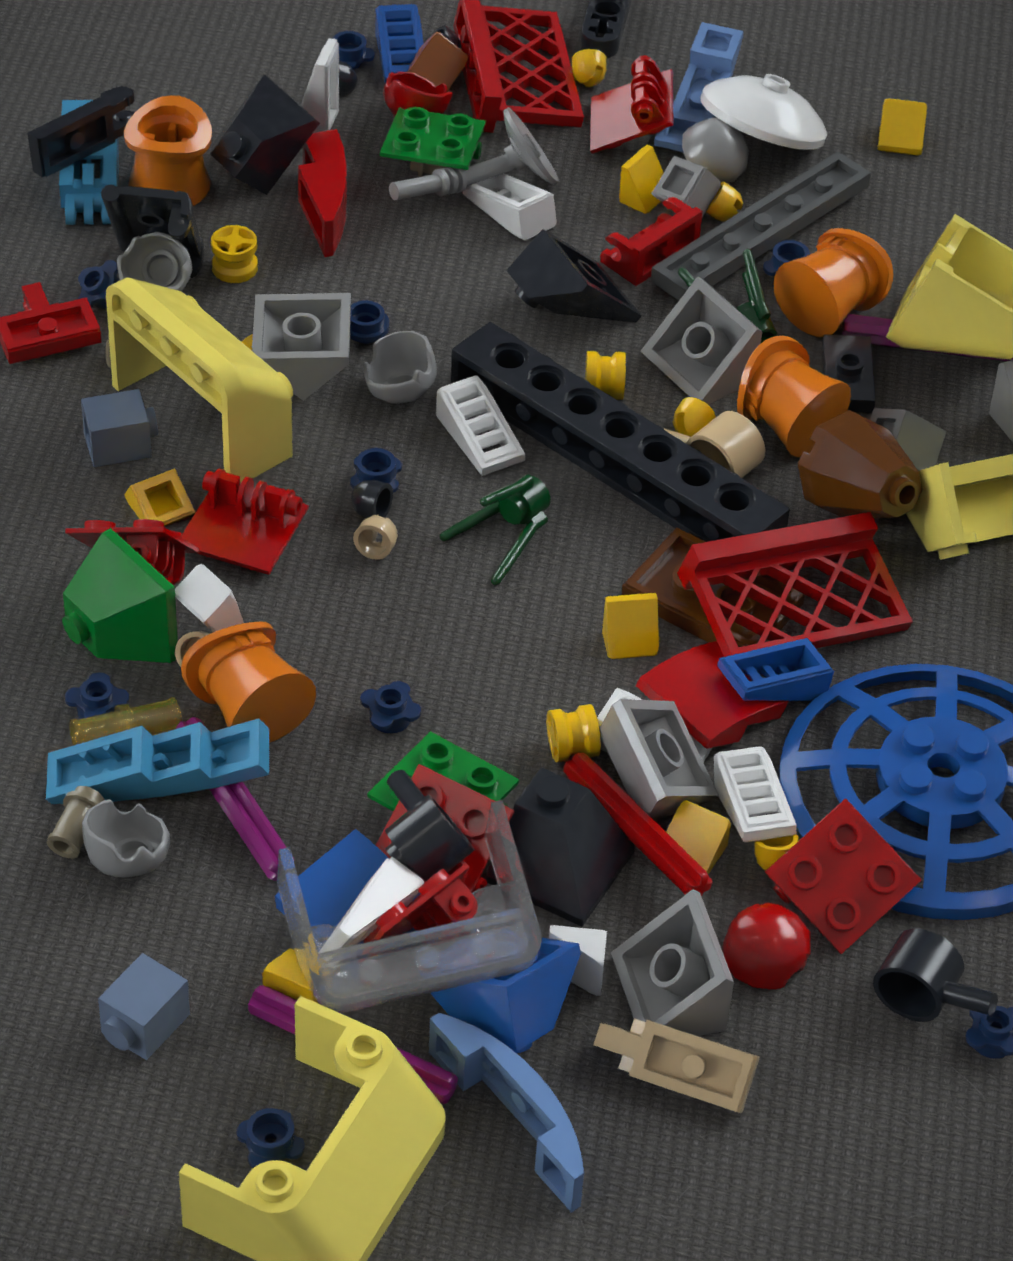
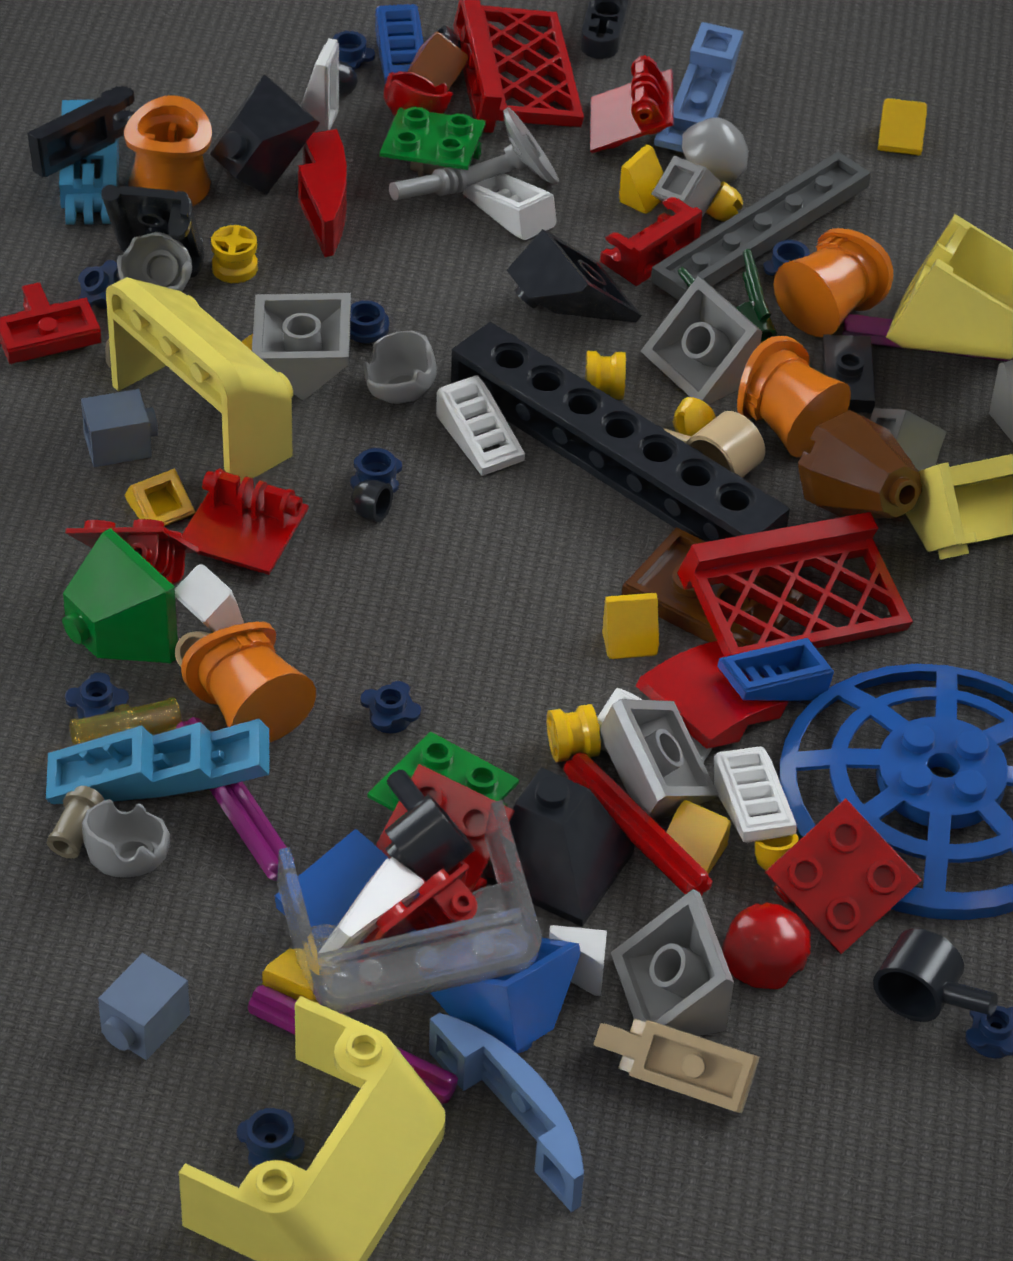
tan hinge [353,515,398,560] -> none
dark green plant [439,474,551,585] -> none
yellow hinge [572,49,607,87] -> none
white dish [700,74,827,150] -> none

